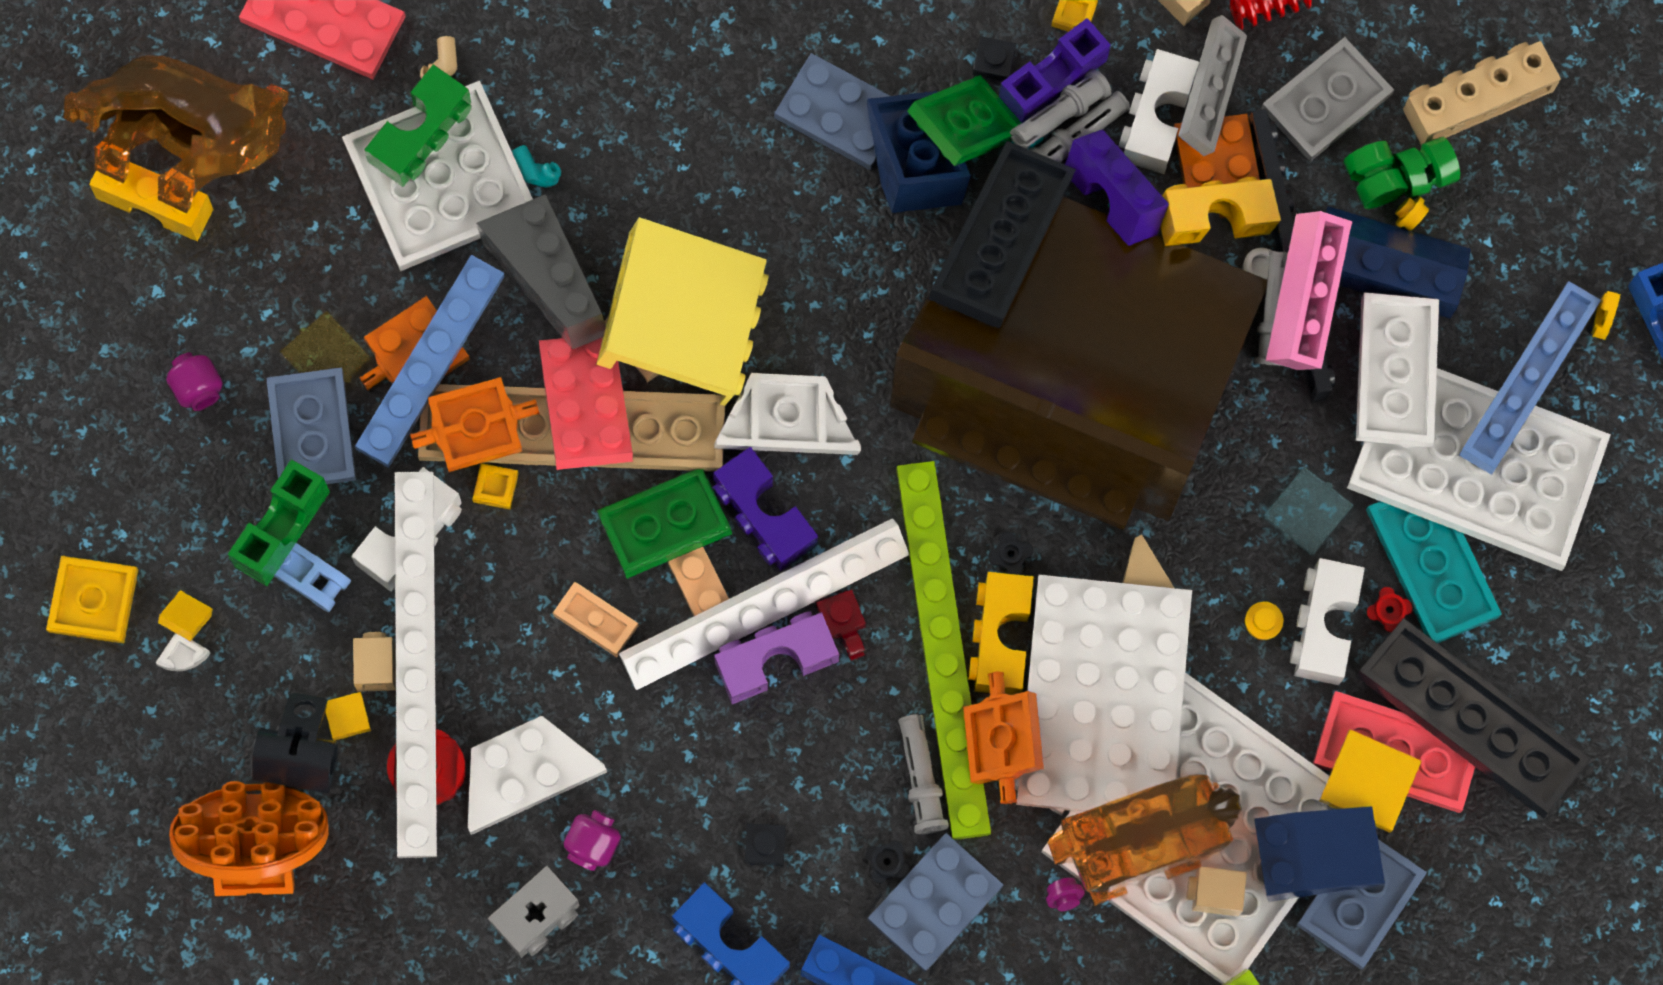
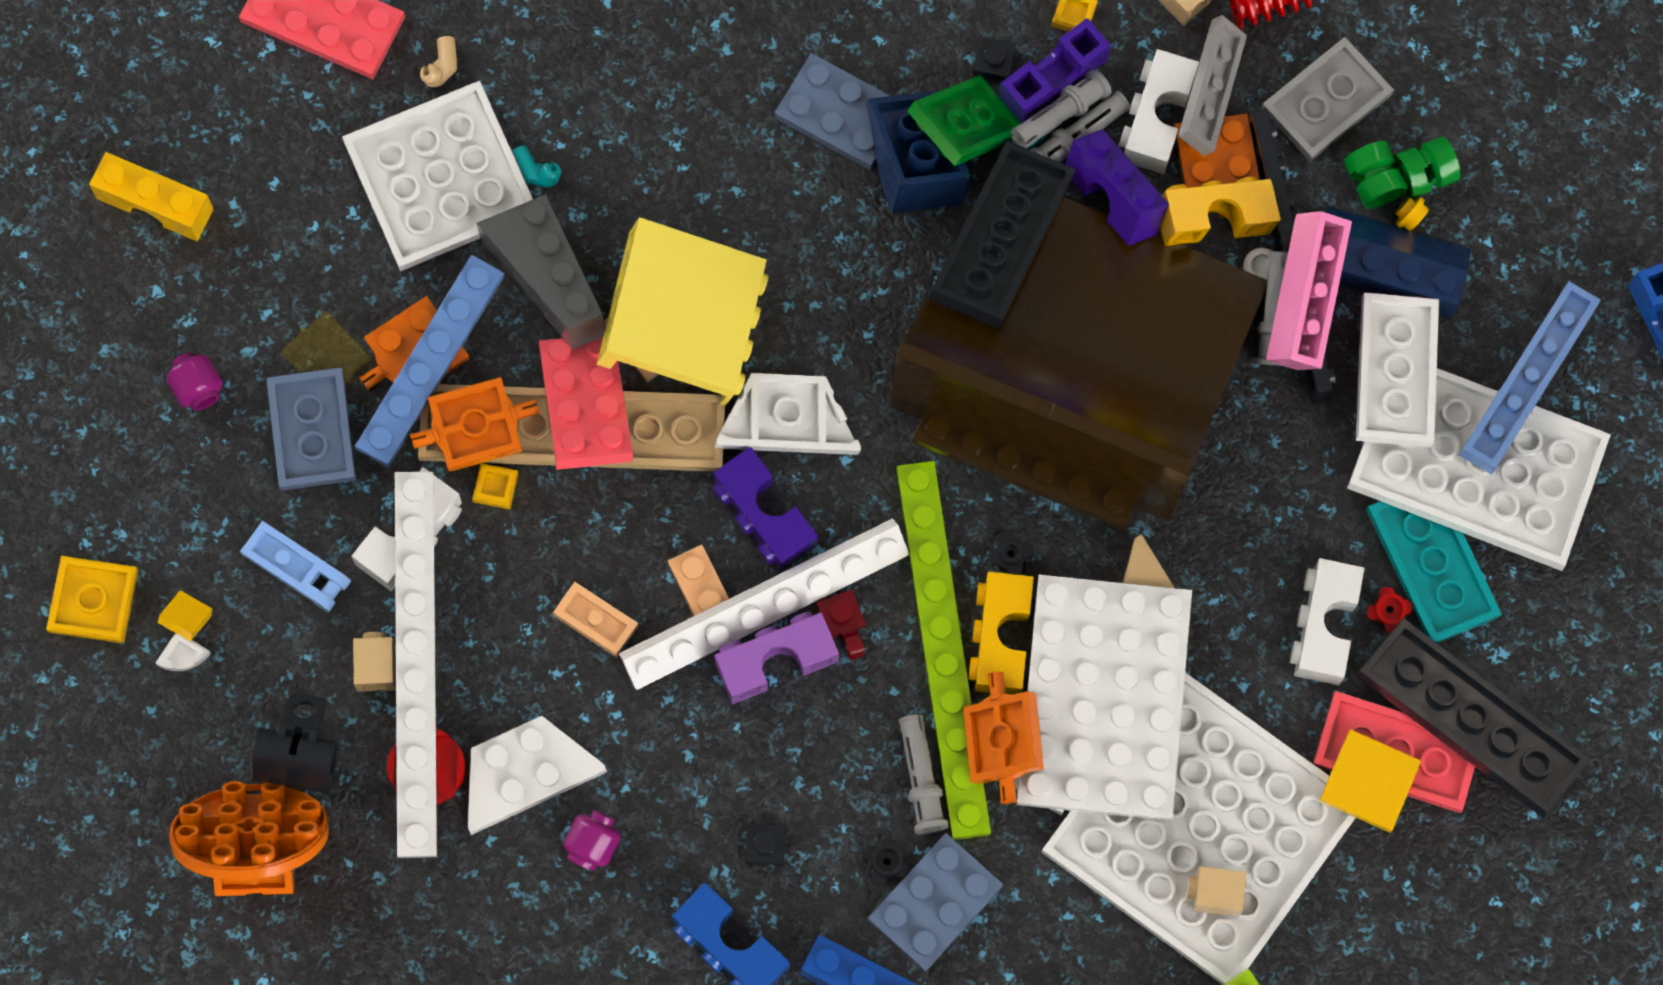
clear orange piece [63,55,289,213] -> none
green arch [228,459,330,586] -> none
yellow tile [326,692,371,741] -> none
green arch [364,64,472,187] -> none
light grey brick [488,866,580,958] -> none
green tile [597,469,732,579] -> none
magenta plate [1046,878,1085,911] -> none
clear orange piece [1048,774,1242,906] -> none
yellow plate [1245,602,1284,640] -> none
dark blue slope [1254,806,1385,902] -> none
clear light blue piece [1263,467,1353,556] -> none
sand blue plate [1296,839,1427,970] -> none
tan brick [1403,41,1561,145] -> none
yellow tile [1591,291,1621,340] -> none

